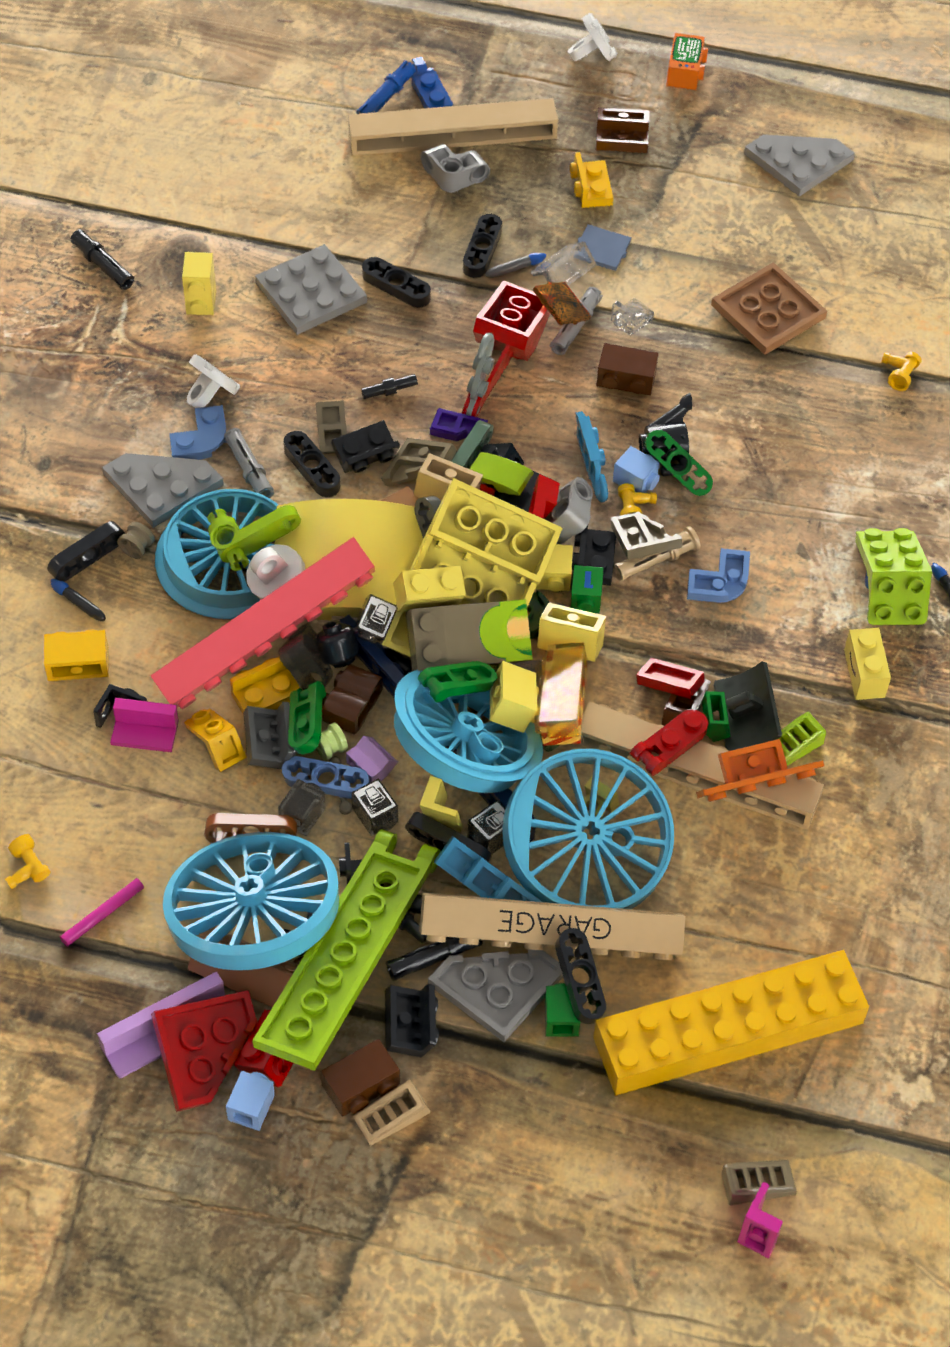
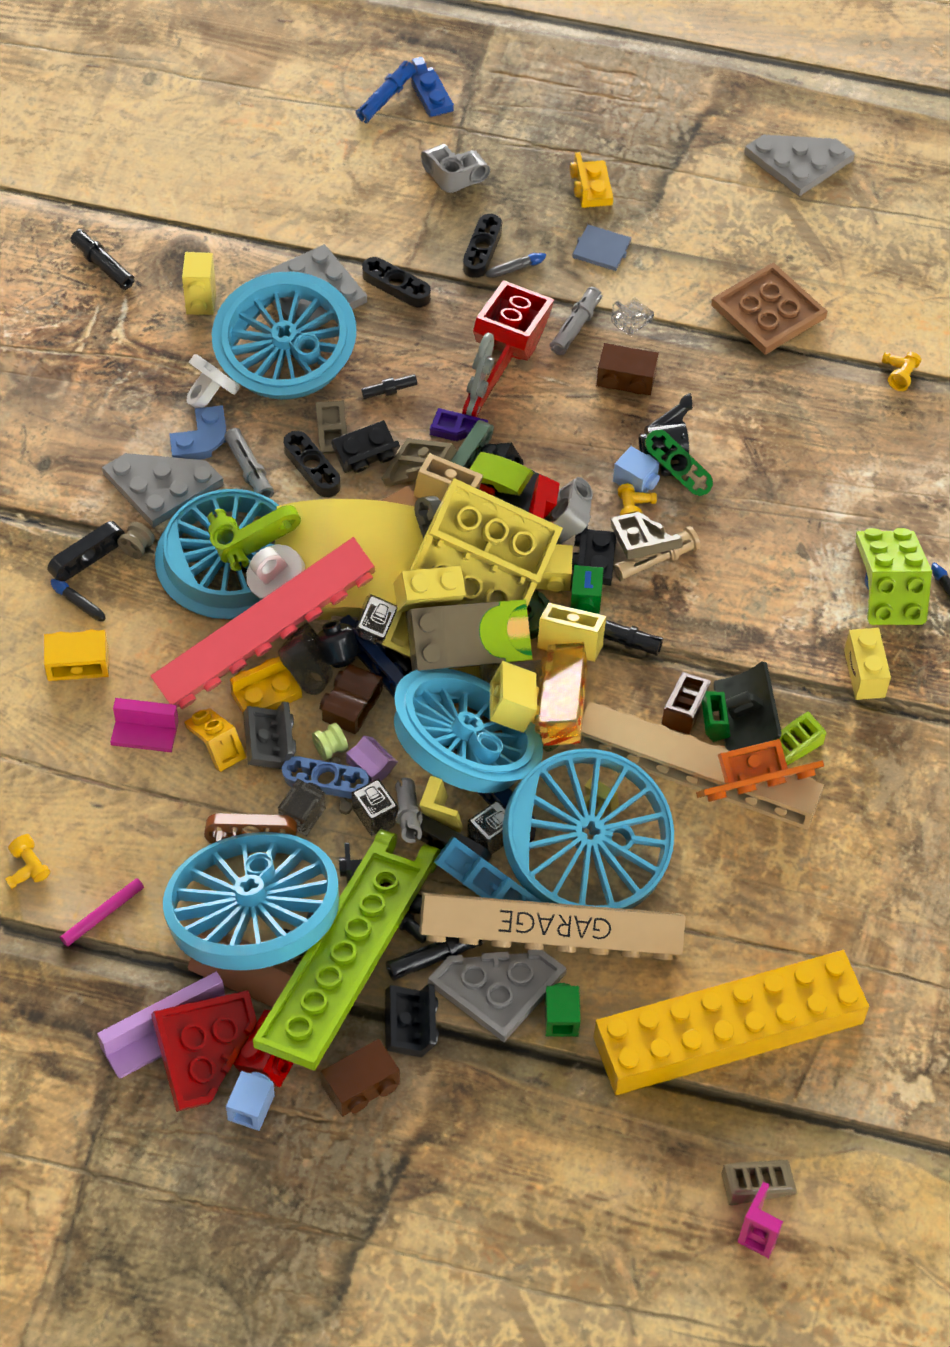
black bracket [93,684,147,728] -> none
green plate [288,681,326,755] -> none
tan brick [348,98,558,156] -> none
tan slope [353,1079,431,1146] -> none
green plate [418,661,497,702] -> none
clear panel [531,241,597,293] -> none
clear orange piece [532,282,592,325] -> none
black beam [555,928,606,1024] -> none
white tile [568,13,617,61] -> none
dark azure plate [575,411,608,503] -> none
reddish brown slope [596,108,649,153] -> none
red plate [630,709,708,776] -> none
red tile [636,658,705,699] -> none
orange brick [666,33,708,90] -> none
medium blue plate [687,548,750,603] -> none
none -> medium azure piece [212,272,356,399]
none -> light grey pin [395,778,422,843]
none -> black pin [604,620,663,656]

